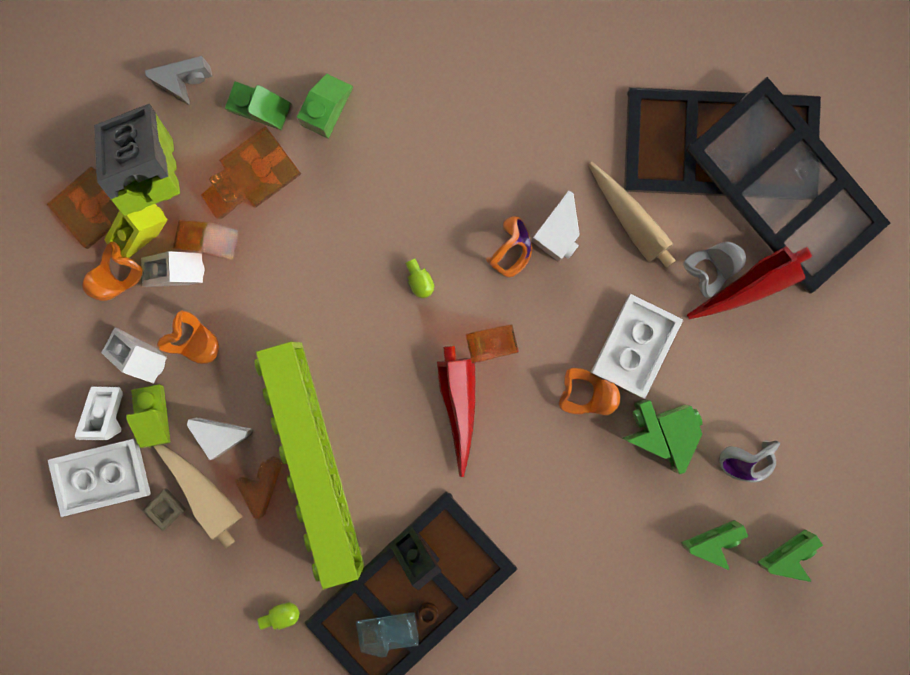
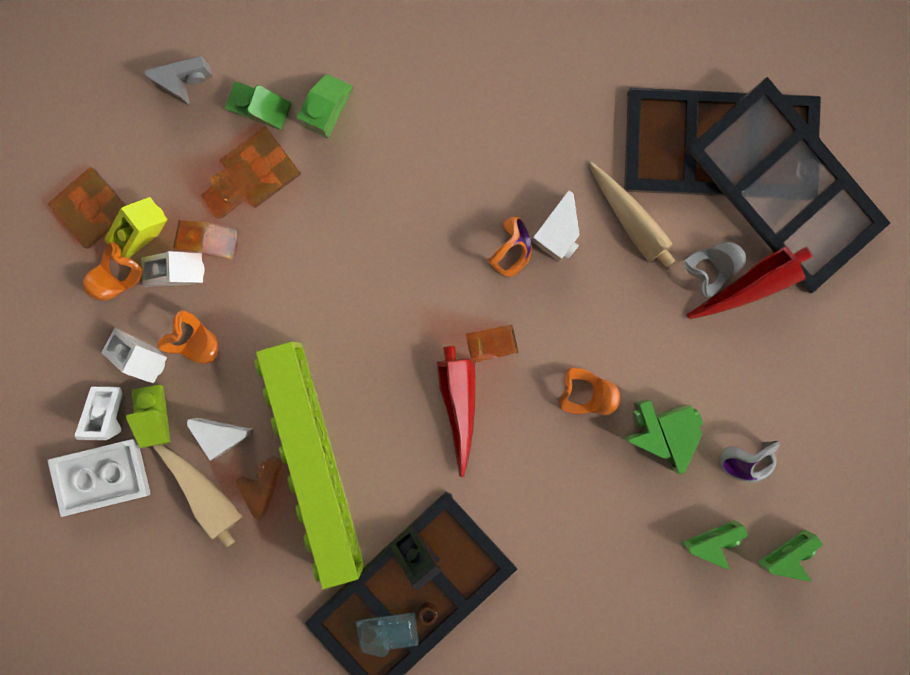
dark grey piece [94,103,180,216] -> none
dark tan tile [142,489,186,531] -> none
lime cylinder [257,602,300,630] -> none
lime cylinder [405,258,435,298] -> none
white plate [590,294,683,399] -> none

